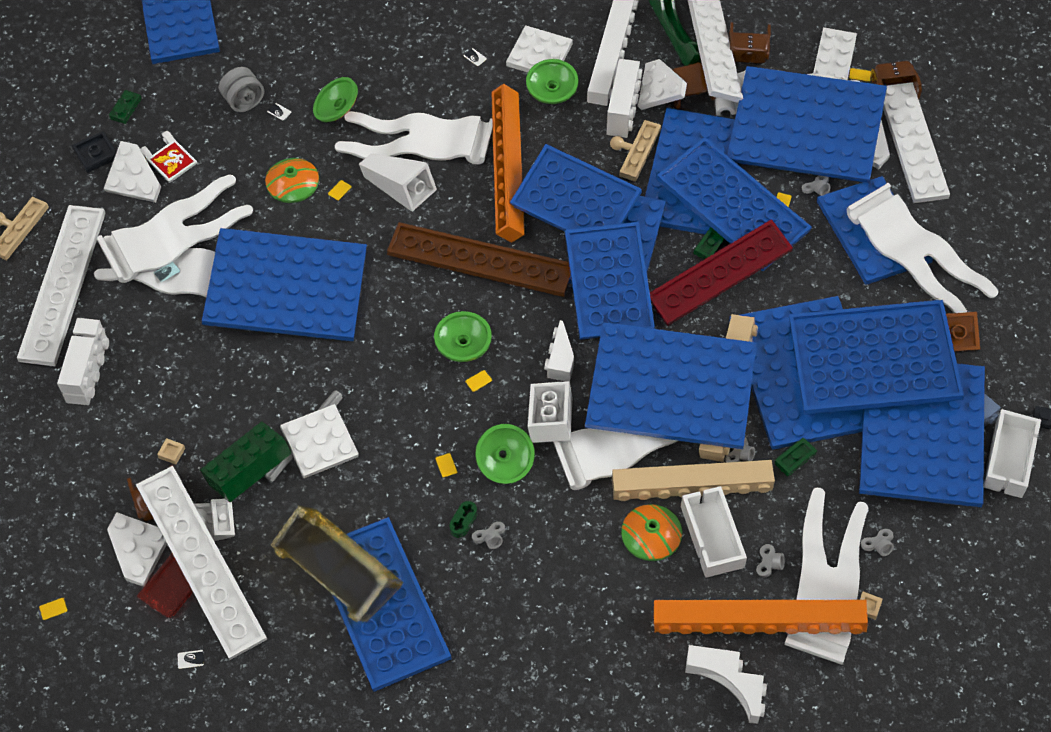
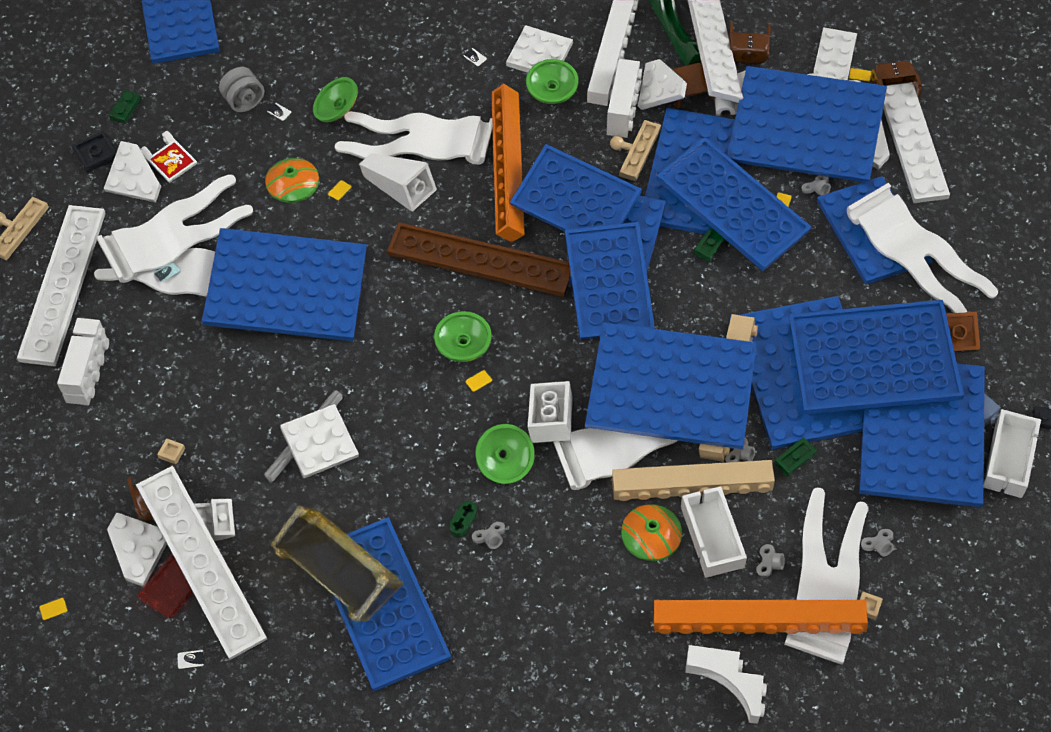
dark green brick [200,421,292,503] -> none
yellow sticker [436,453,457,477] -> none
white slope [544,320,574,382] -> none
dark red plate [650,219,793,326] -> none

